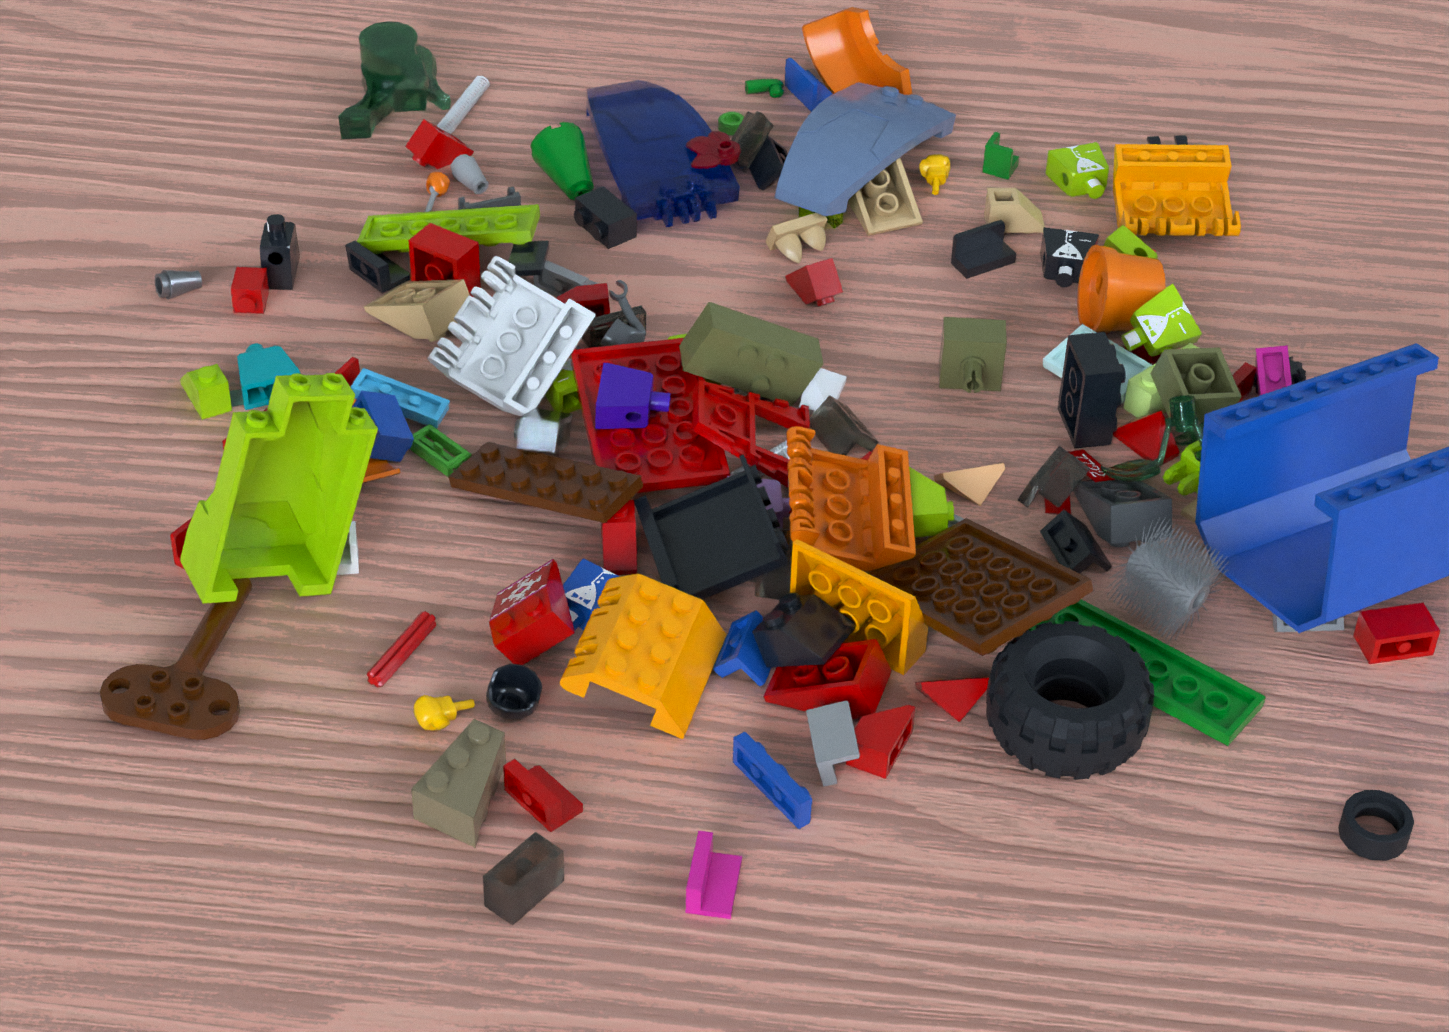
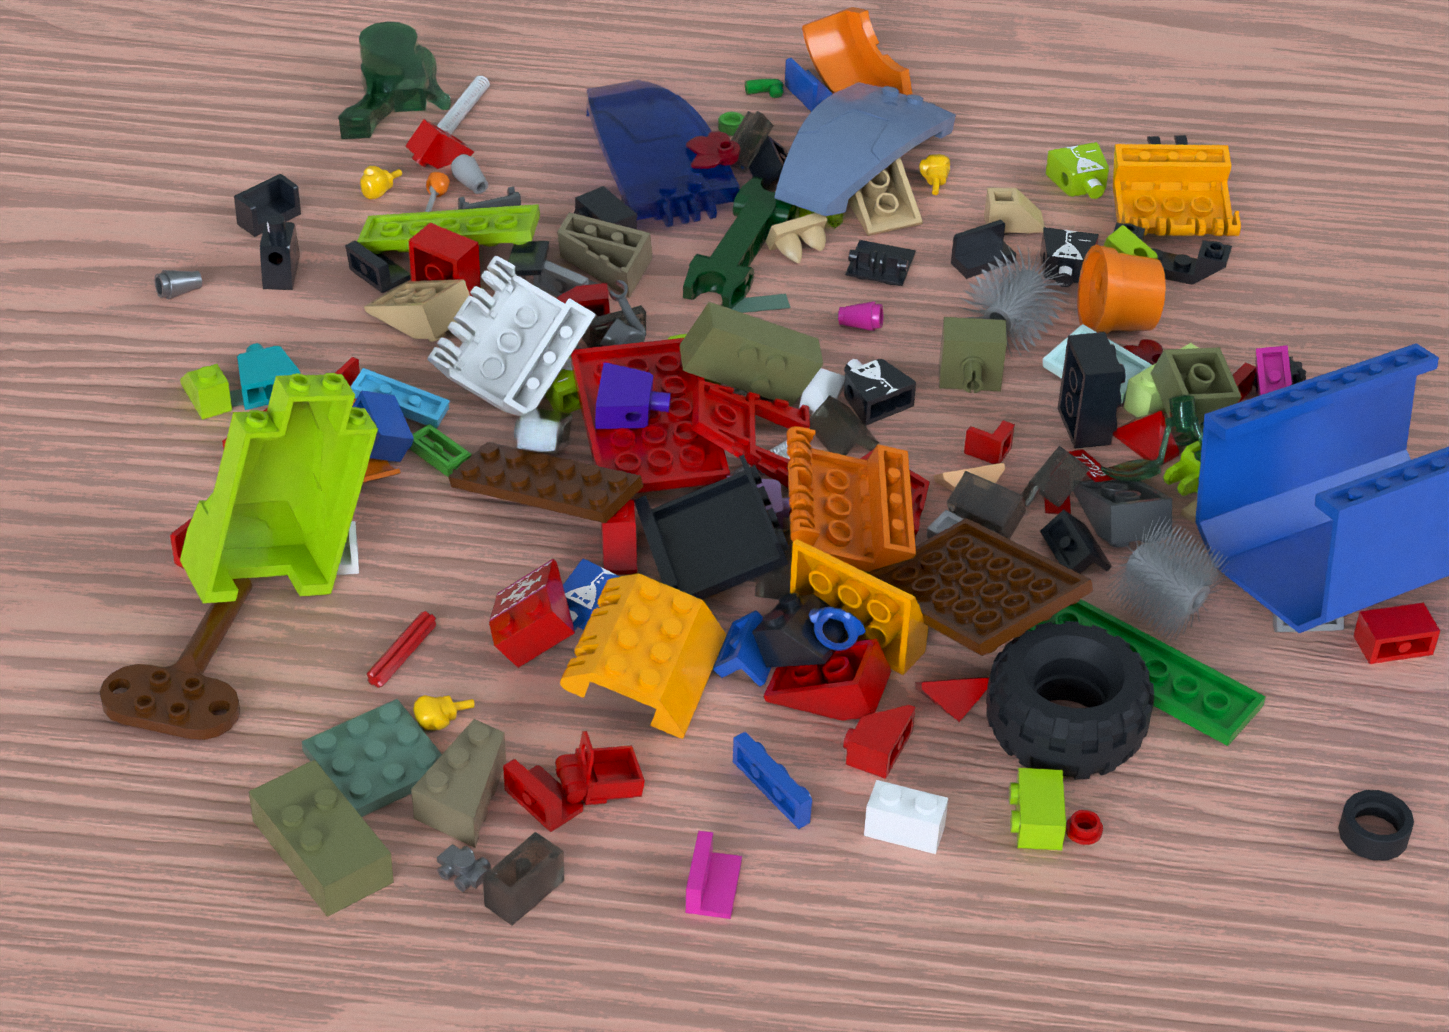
red brick [231,267,269,314] -> none
black hair [486,664,542,721] -> none
green cone [530,122,594,200] -> none
red slope [785,258,843,307] -> none
light grey panel [806,701,860,787] -> none
lime slope [909,467,954,537] -> none
green panel [982,132,1019,180] -> none
lime torso [1121,284,1202,357] -> none
none -> black panel [234,174,301,237]
none -> olive brick [249,760,394,917]
none -> sand green plate [302,699,442,817]
none -> yellow piece [360,166,402,199]
none -> flat silver piece [437,844,491,892]
none -> red piece [555,731,645,805]
none -> dark tan wedge [557,212,652,298]
none -> dark green piece [683,176,798,309]
none -> sand green sticker [732,294,791,313]
none -> blue piece [809,607,866,651]
none -> dark pink cone [838,301,884,331]
none -> black torso [844,359,916,426]
none -> black hinge [845,240,916,286]
none -> white brick [864,780,948,854]
none -> clear smoke brick [947,471,1026,539]
none -> light grey piece [960,245,1069,357]
none -> red panel [964,420,1015,464]
none -> lime brick [1009,768,1066,850]
none -> red plate [1066,810,1103,845]
none -> black slope [1113,222,1232,285]

